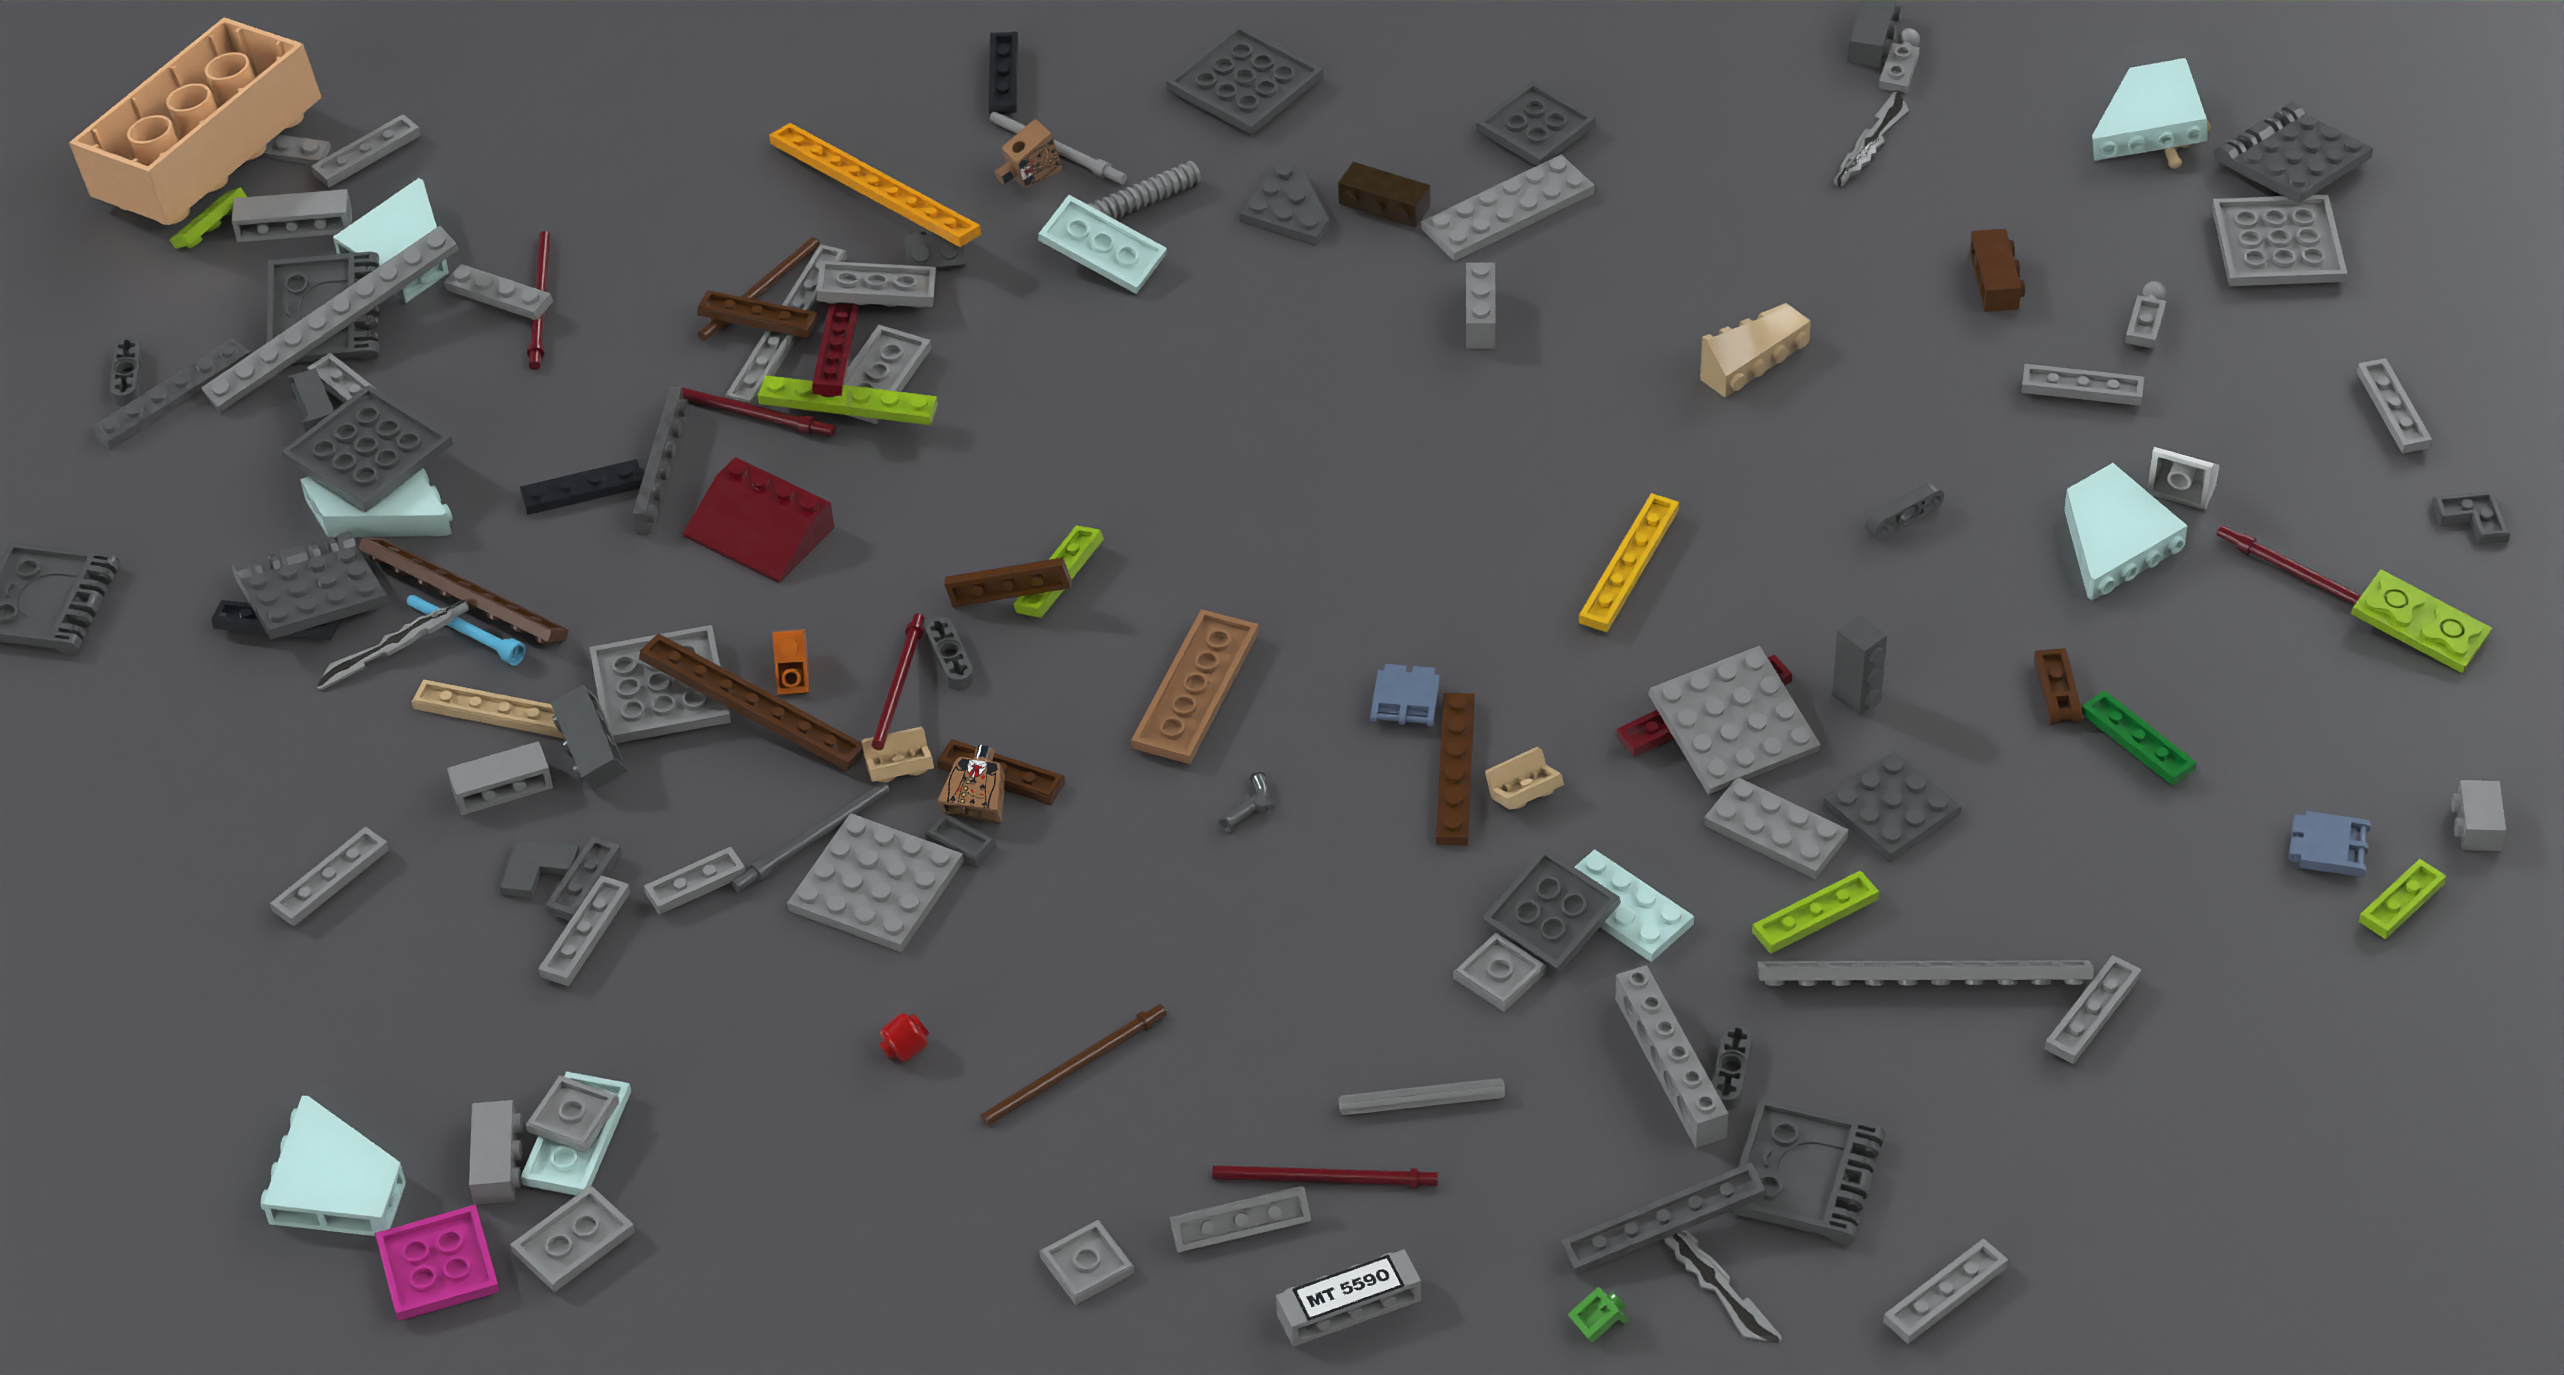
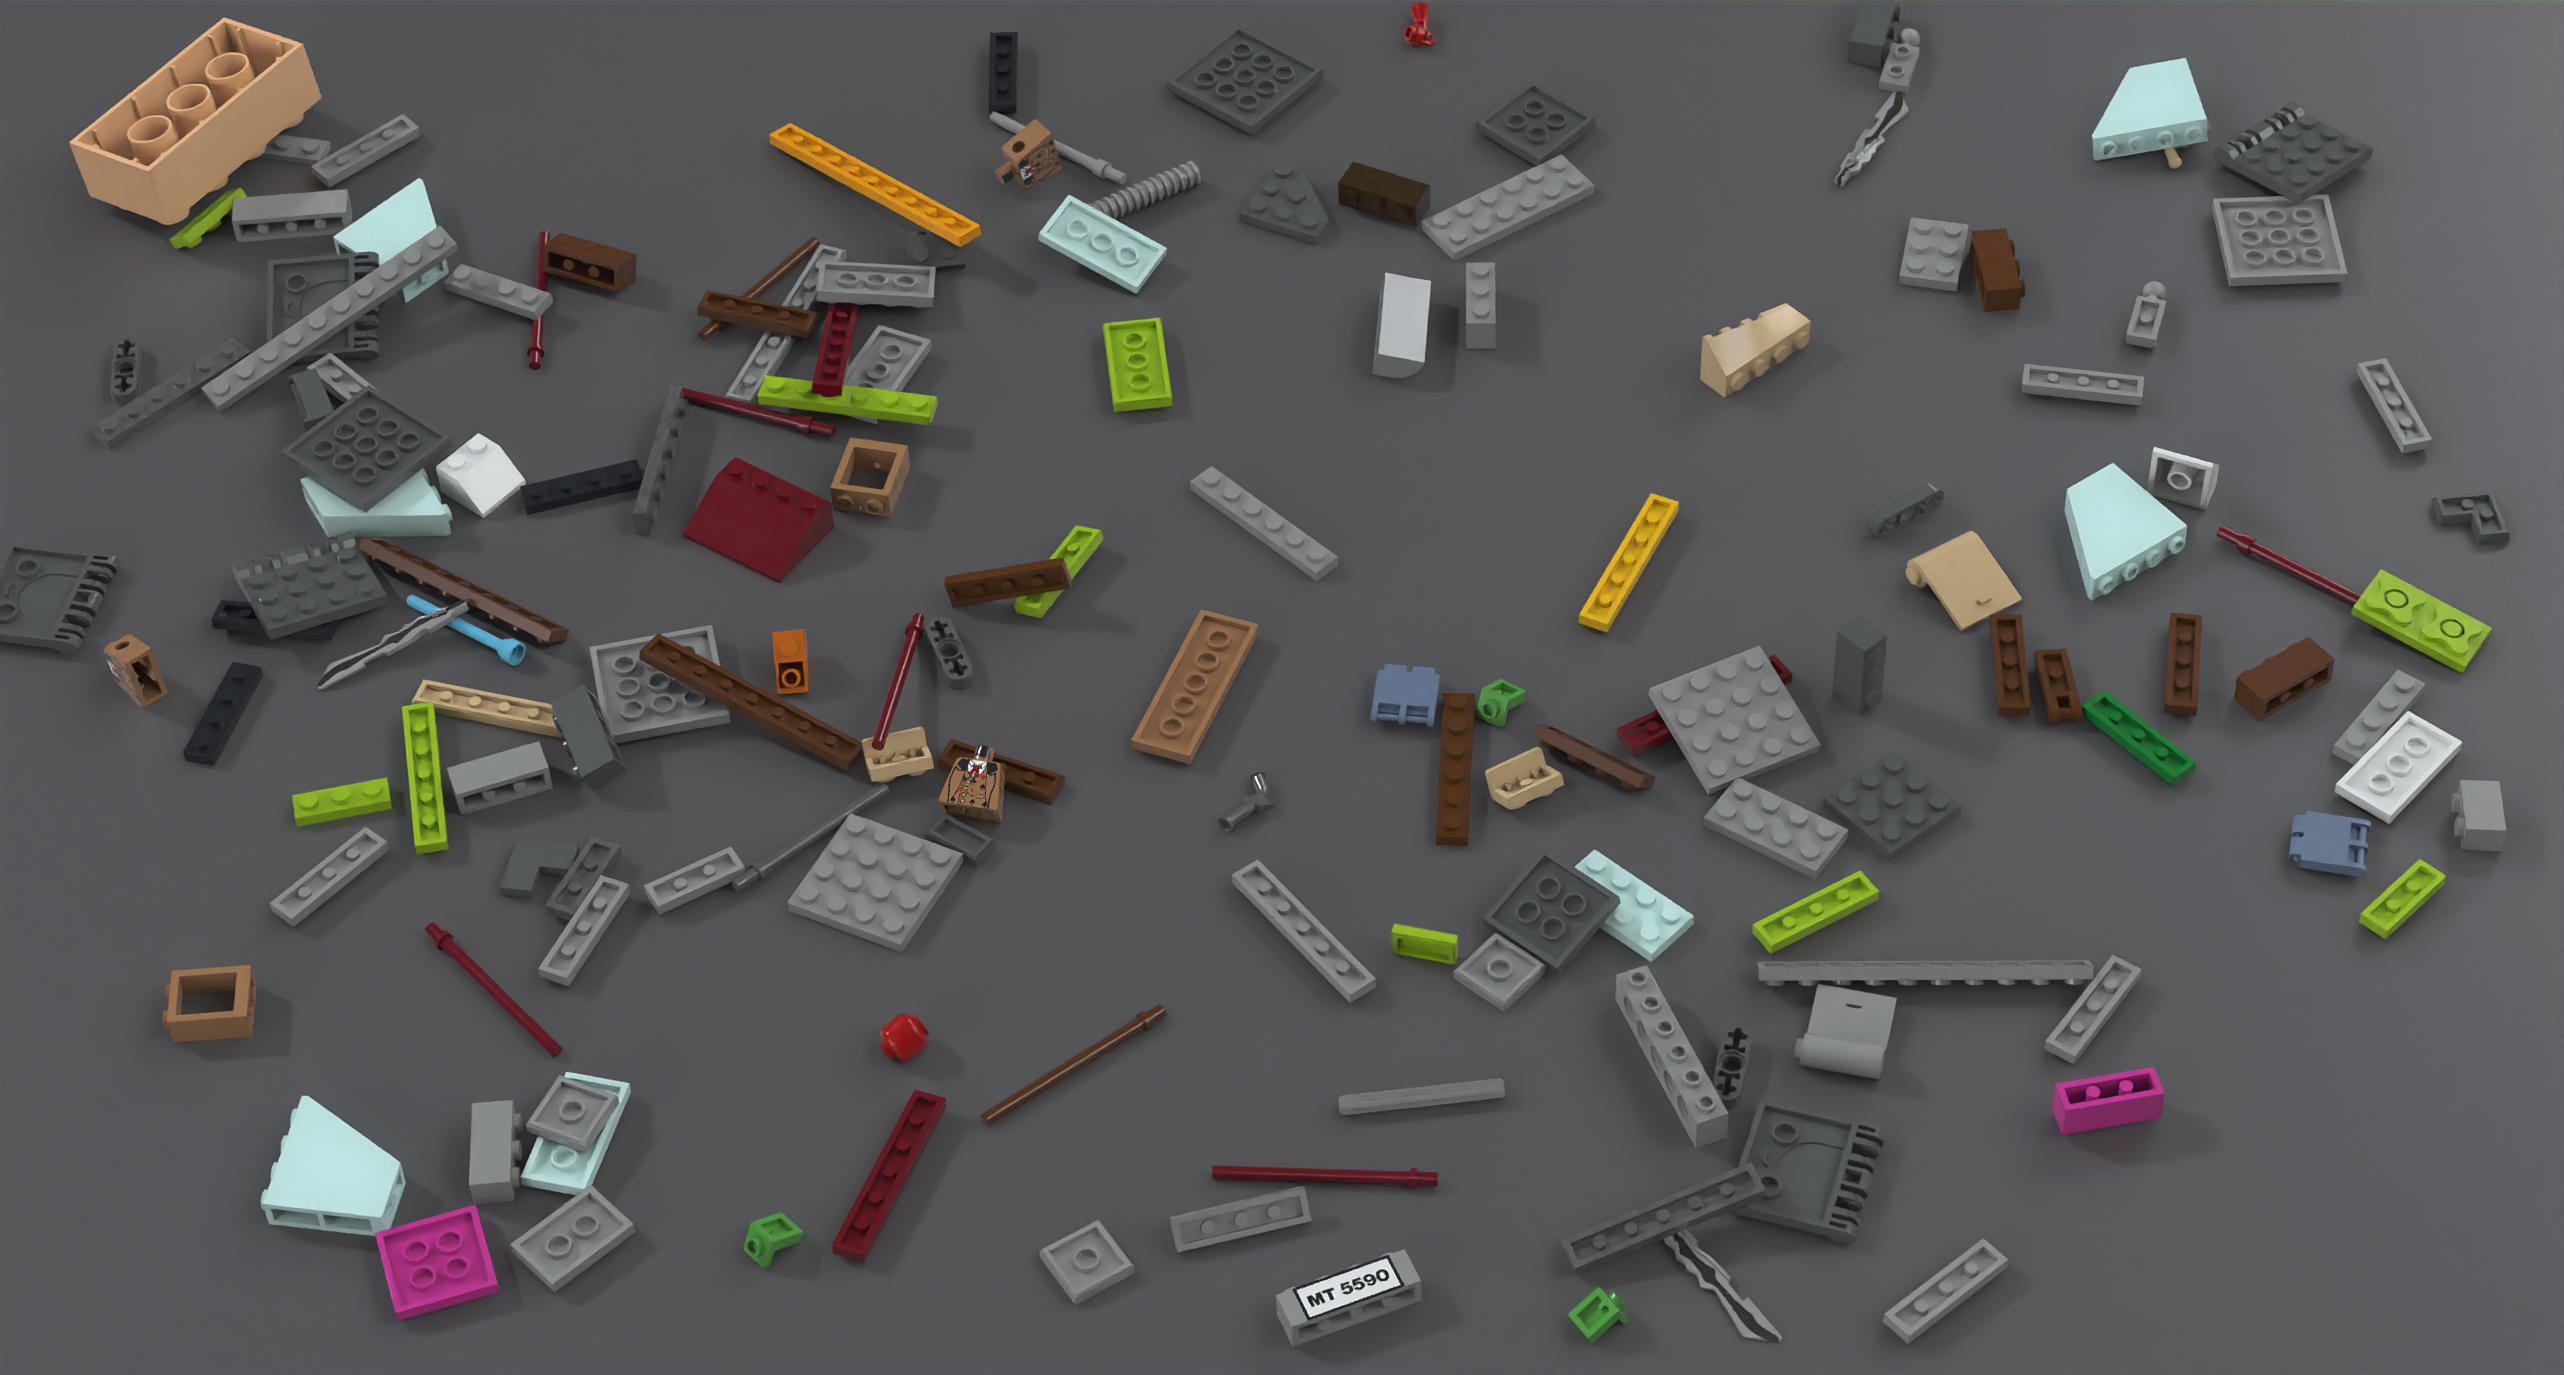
none -> medium nougat torso [104,634,169,709]
none -> medium nougat window [162,965,257,1043]
none -> black plate [183,662,263,766]
none -> lime plate [292,777,392,827]
none -> lime plate [402,701,449,855]
none -> dark red bar [425,922,562,1057]
none -> white slope [436,433,526,518]
none -> reddish brown brick [543,233,637,292]
none -> bright green bracket [743,1212,803,1268]
none -> medium nougat window [830,437,910,517]
none -> dark red plate [832,1089,947,1263]
none -> lime piece [1103,318,1173,412]
none -> light grey plate [1190,466,1338,581]
none -> light grey plate [1232,859,1376,1003]
none -> brick [1372,273,1431,378]
none -> lime tile [1391,923,1458,965]
none -> red piece [1404,2,1435,46]
none -> bright green bracket [1475,679,1527,728]
none -> reddish brown plate [1532,724,1656,792]
none -> light grey door [1794,984,1897,1080]
none -> light grey plate [1899,217,1968,291]
none -> tan door [1906,531,2022,631]
none -> reddish brown plate [1989,614,2031,716]
none -> dark pink brick [2052,1067,2165,1135]
none -> reddish brown plate [2164,612,2202,716]
none -> reddish brown brick [2234,637,2335,721]
none -> light grey plate [2332,670,2426,765]
none -> white plate [2335,711,2462,824]

